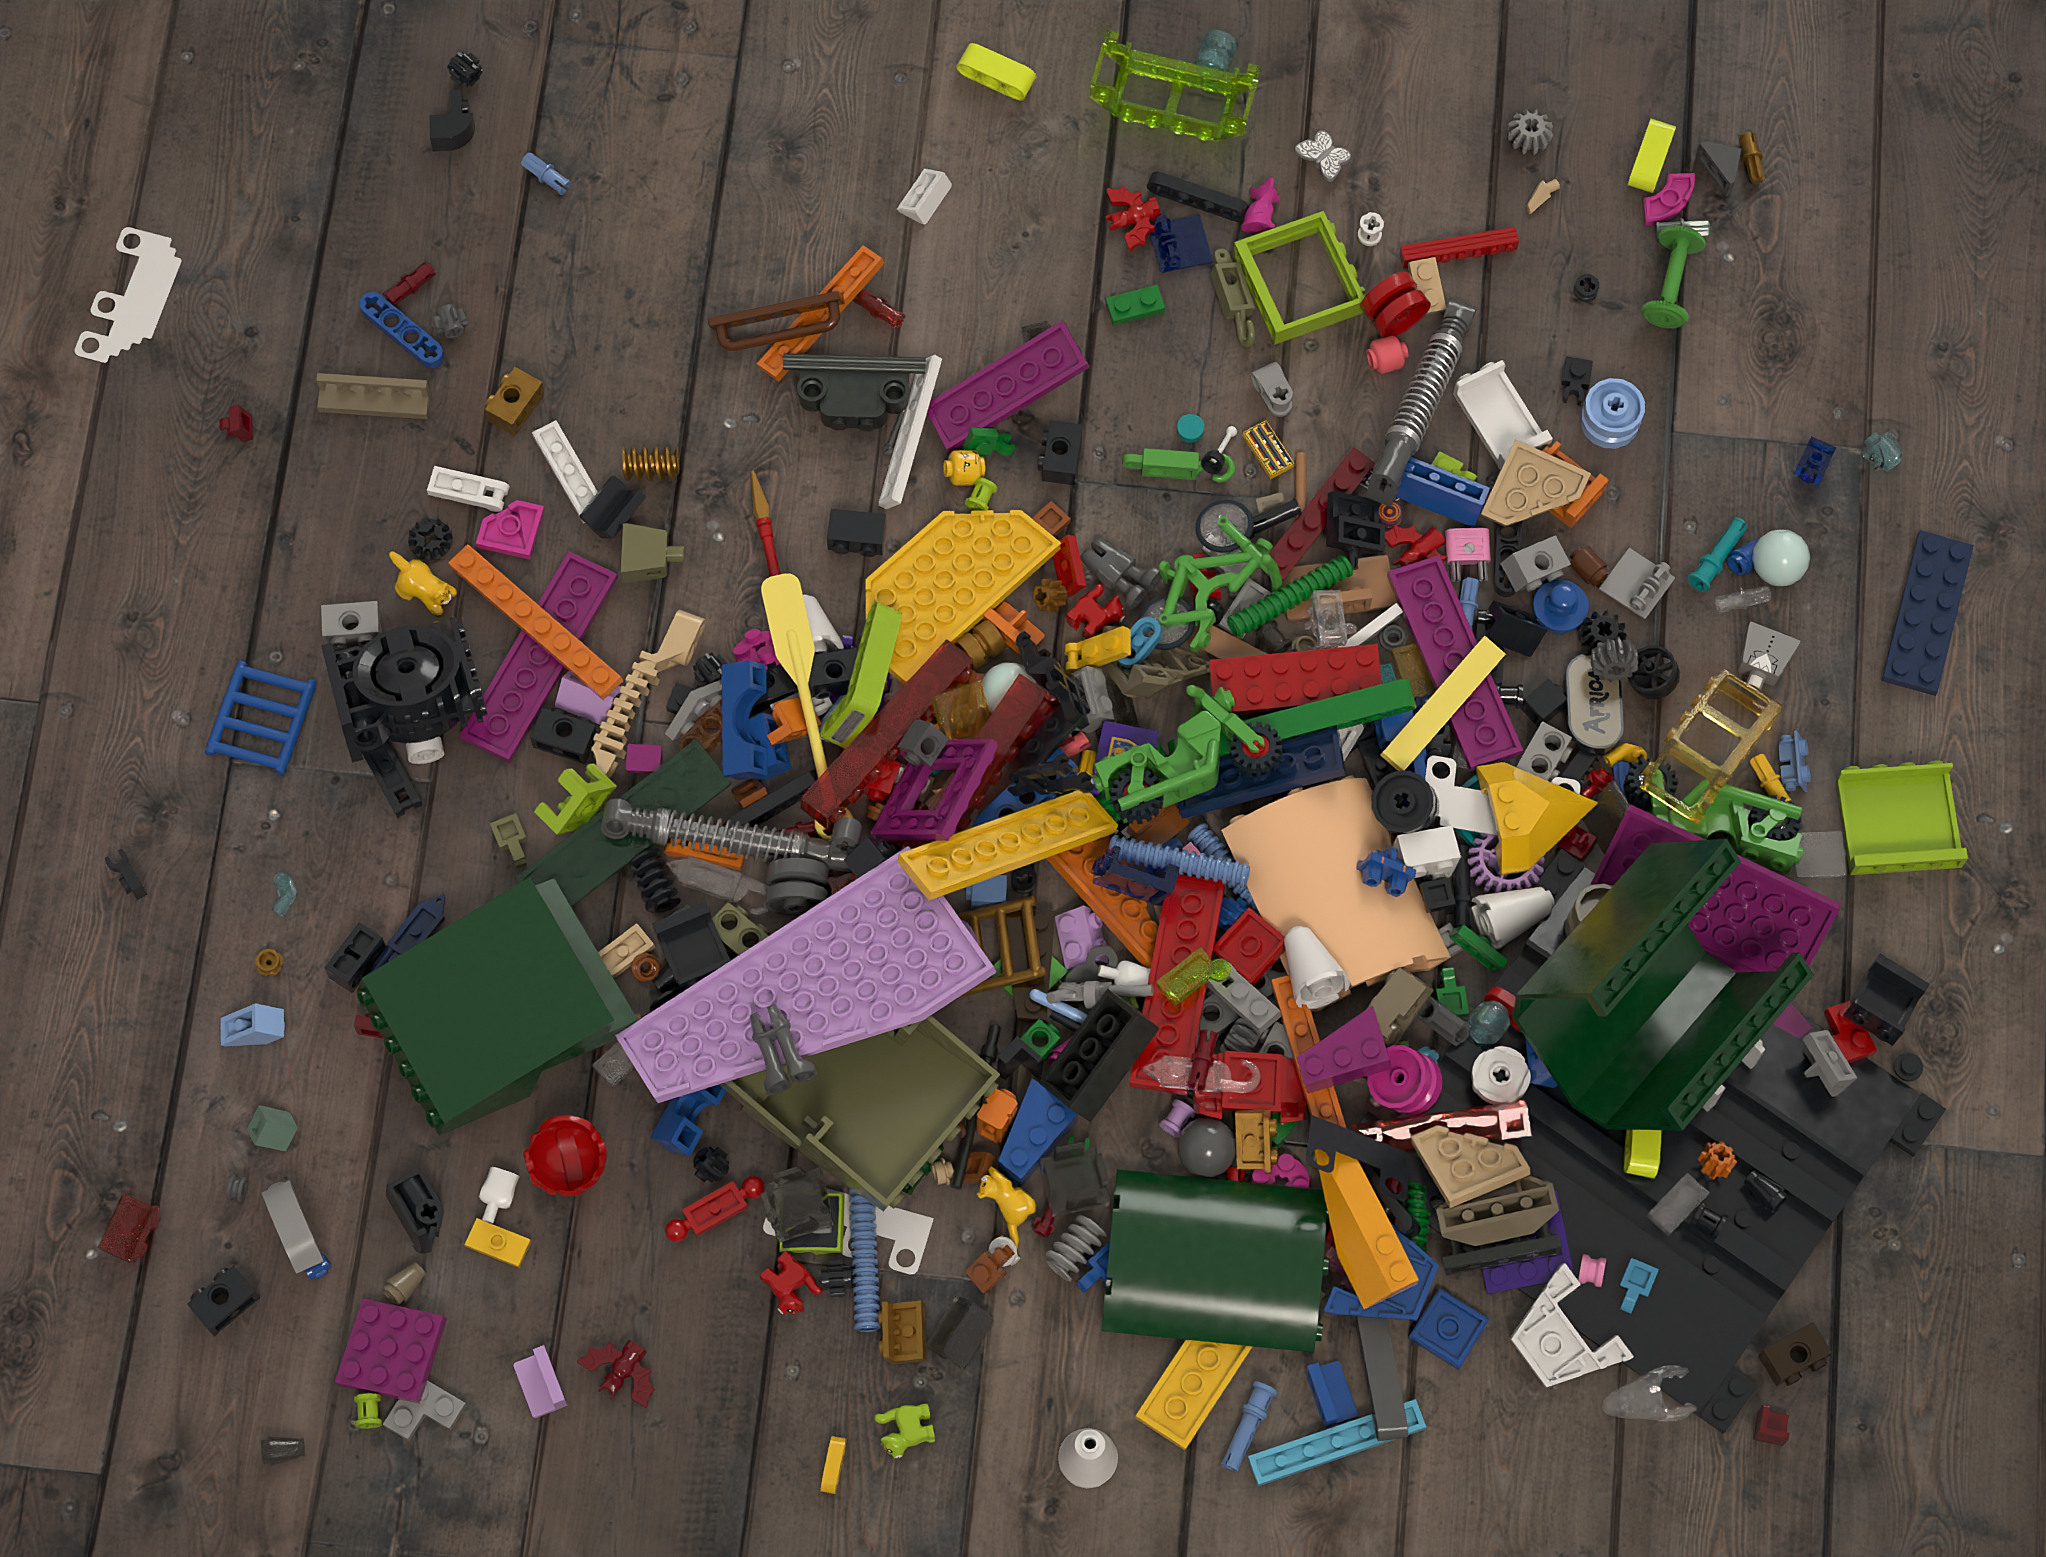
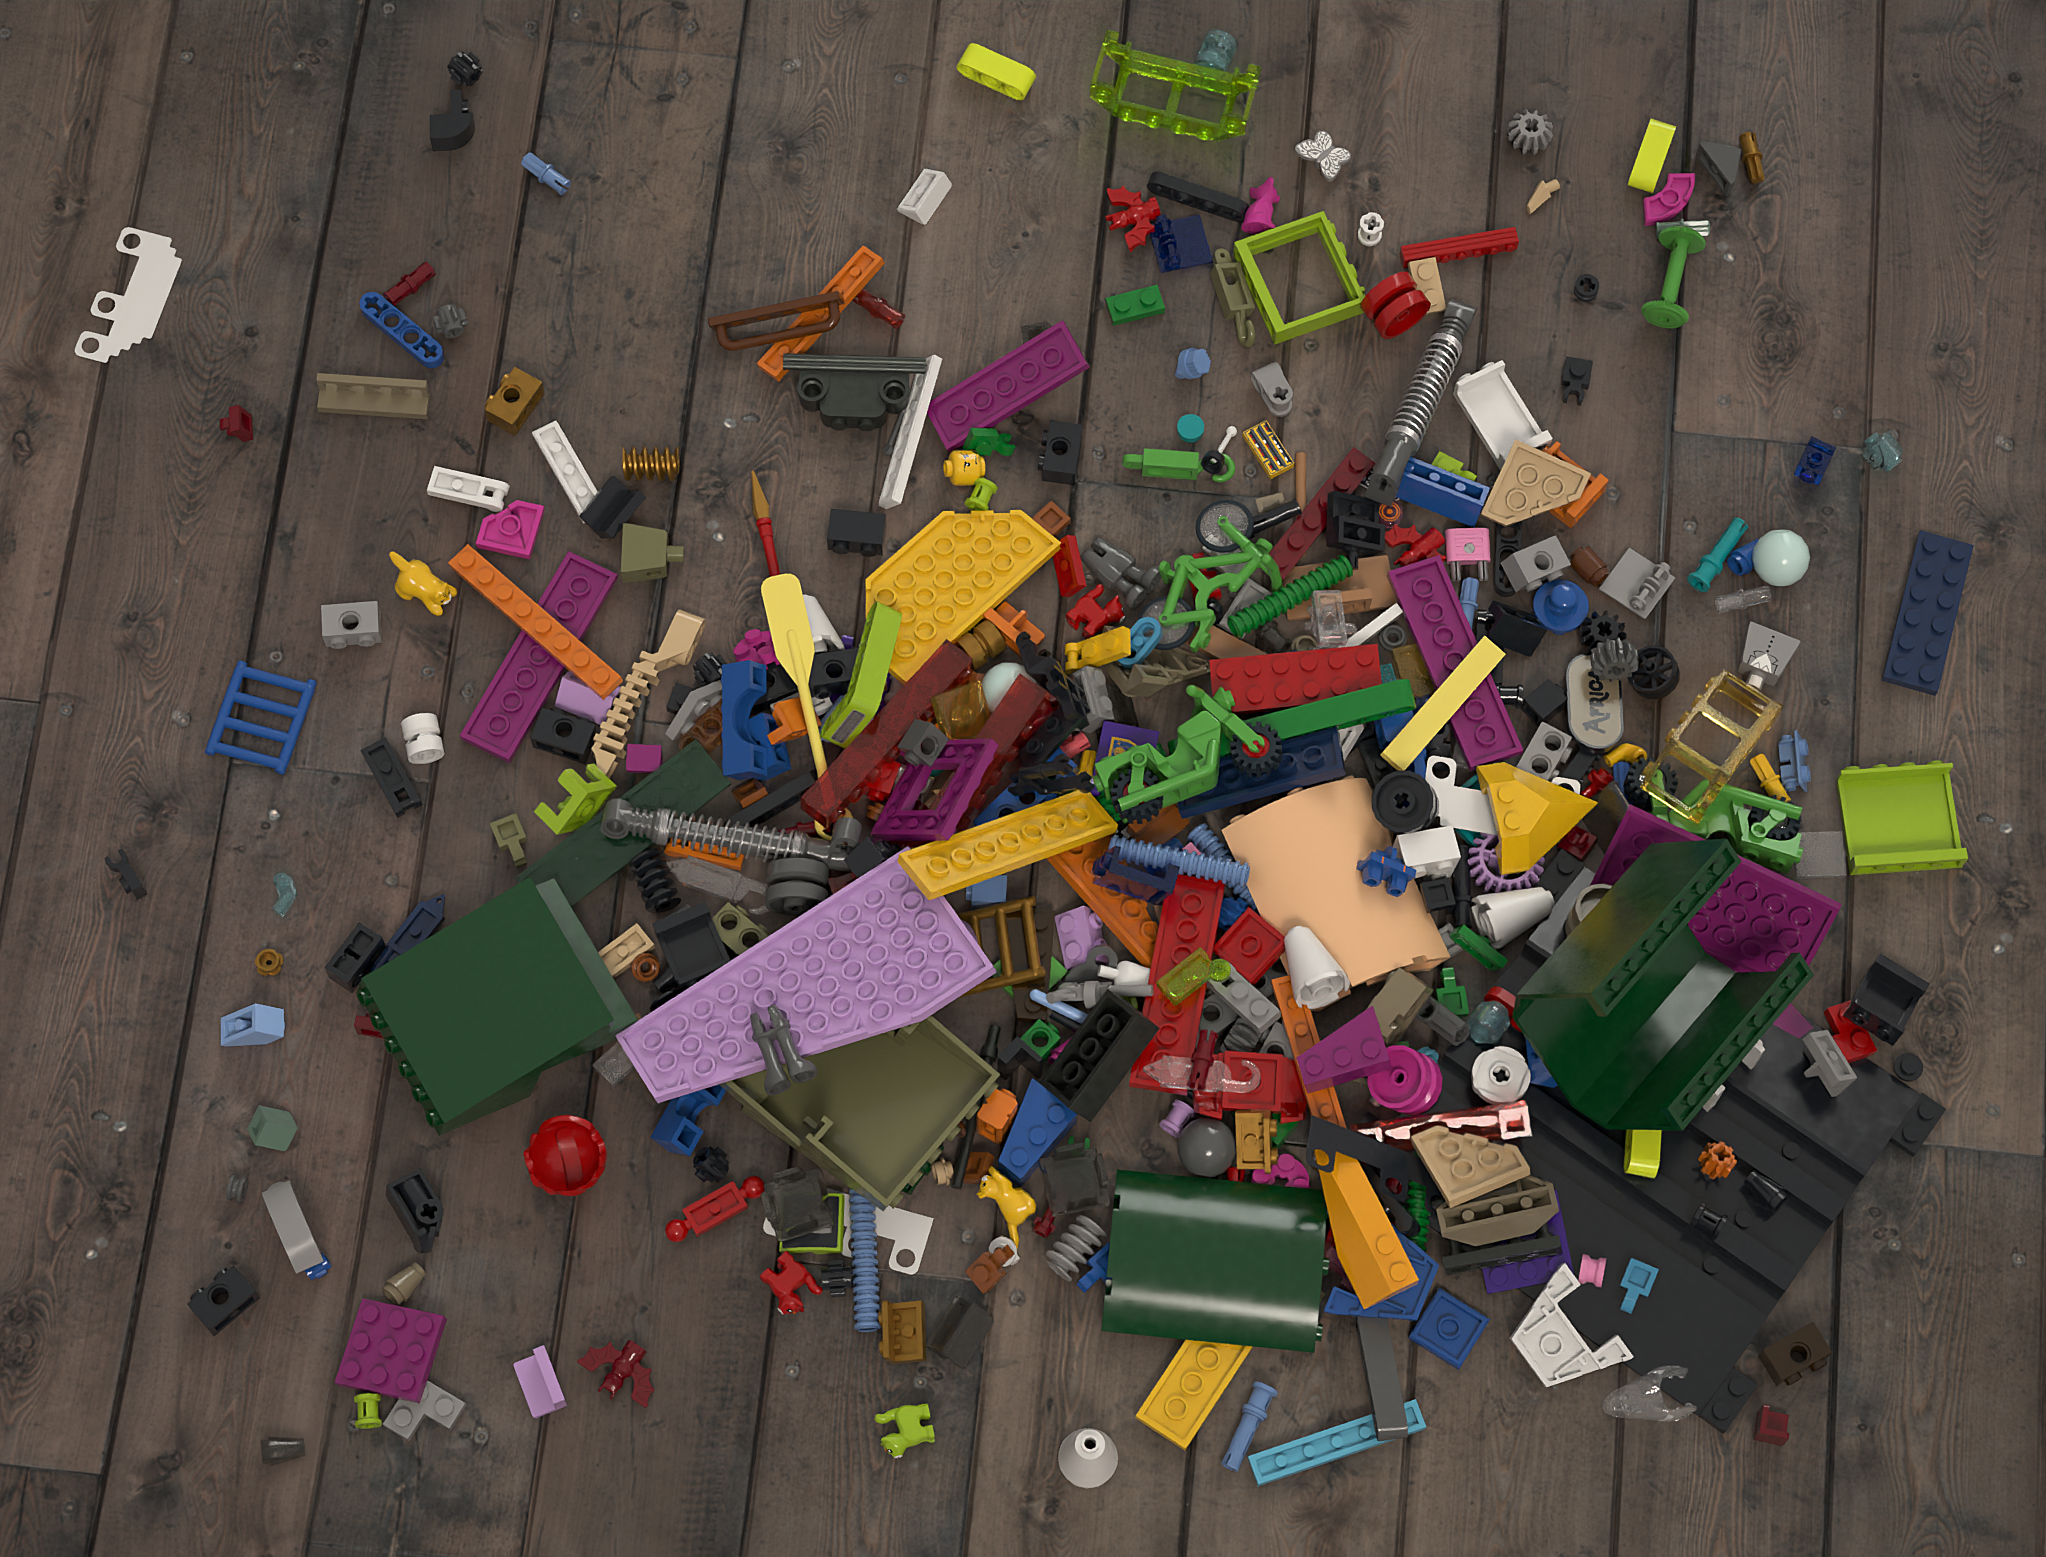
clear red bracket [97,1194,161,1263] -> none
black brick [321,616,488,763] -> none
black gear [408,518,453,560] -> none
yellow plate [465,1218,531,1268] -> none
white piece [479,1167,520,1224] -> none
yellow beam [821,1436,847,1494] -> none
black bush [1011,866,1037,894] -> none
pearl gold gear [1033,578,1067,613] -> none
blue panel [1305,1361,1358,1428] -> none
coral head [1366,335,1409,374] -> none
light blue wheel [1580,378,1645,449] -> none
clear plate [1647,1173,1709,1236] -> none
none -> medium blue piece [1175,348,1211,379]

